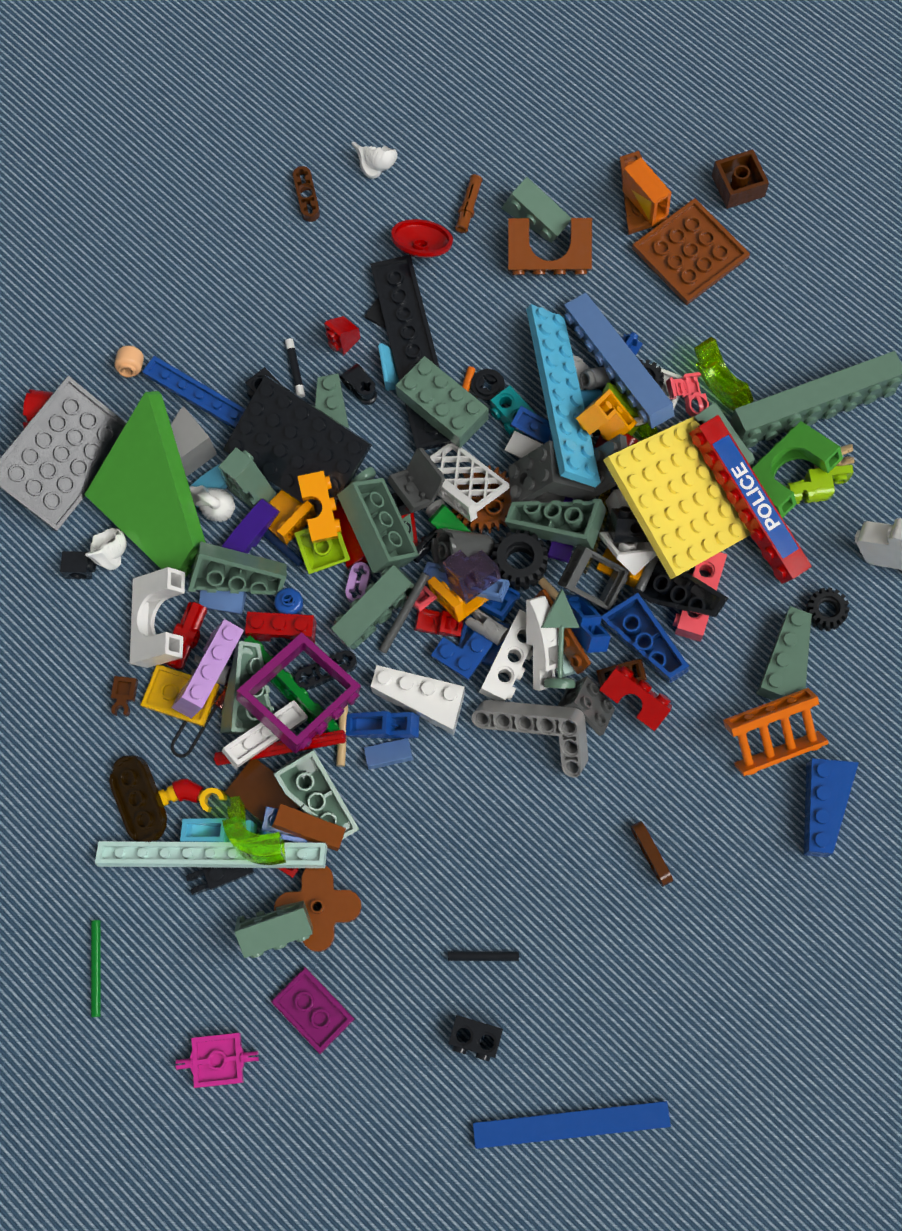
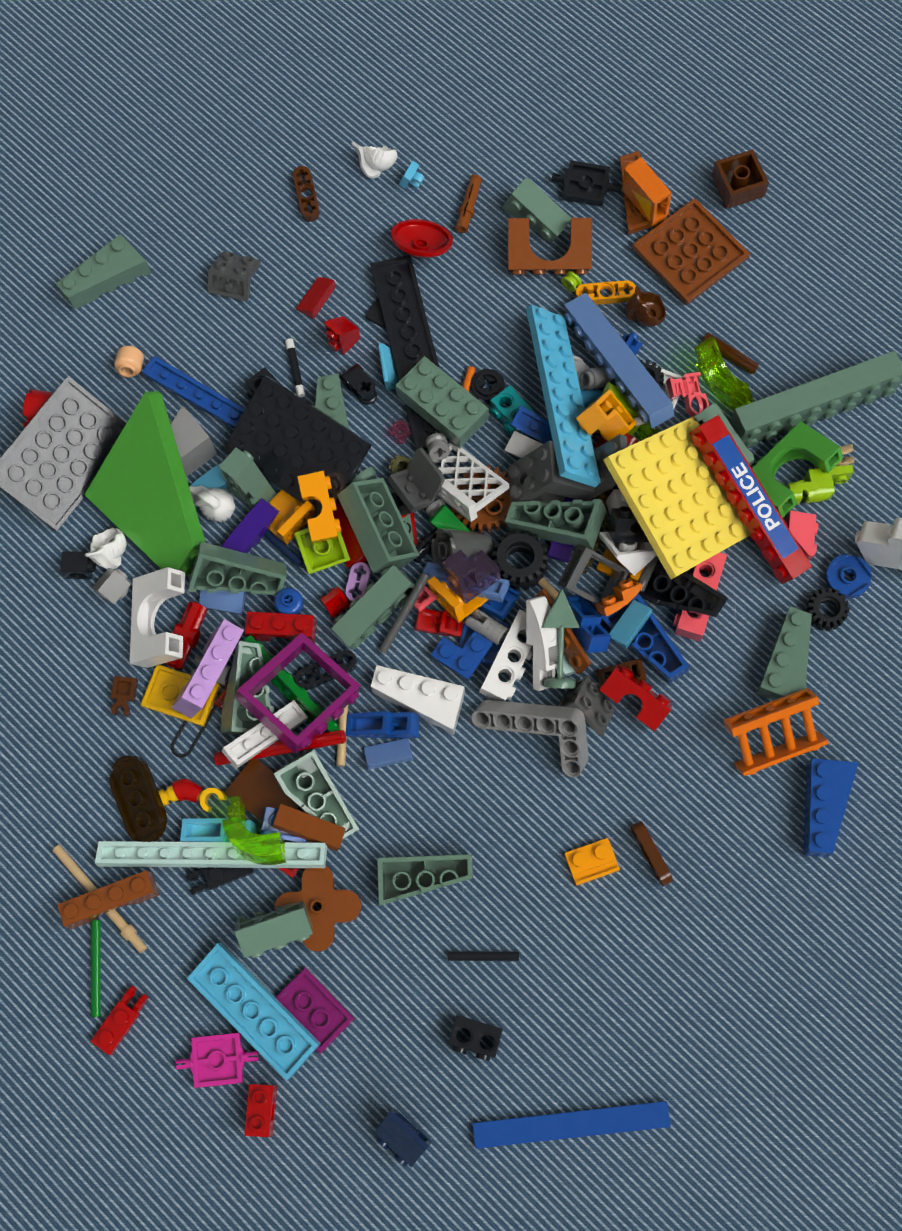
none -> tan bar [52,845,147,954]
none -> sand green wedge [56,234,151,309]
none -> dark orange arch [57,870,160,930]
none -> red hinge [90,985,149,1056]
none -> light grey brick [92,568,131,604]
none -> medium azure plate [187,942,321,1081]
none -> dark grey bracket [208,252,261,301]
none -> red brick [244,1084,278,1137]
none -> red slope [296,277,336,319]
none -> red tile [320,587,350,618]
none -> dark blue slope [375,1109,432,1167]
none -> sand green wedge [377,854,473,906]
none -> clear pink plate [388,420,412,444]
none -> olive animal [388,454,411,474]
none -> medium azure tile [398,161,424,189]
none -> light grey wheel [426,433,450,461]
none -> black plate [552,160,621,206]
none -> lime bush [561,271,582,292]
none -> light orange plate [564,838,620,886]
none -> light orange beam [575,280,636,305]
none -> orange slope [595,579,642,617]
none -> medium azure slope [609,600,652,649]
none -> reddish brown hair [625,287,666,327]
none -> reddish brown axle [702,332,759,374]
none -> coral slope [783,510,818,561]
none -> blue plate [825,554,872,600]

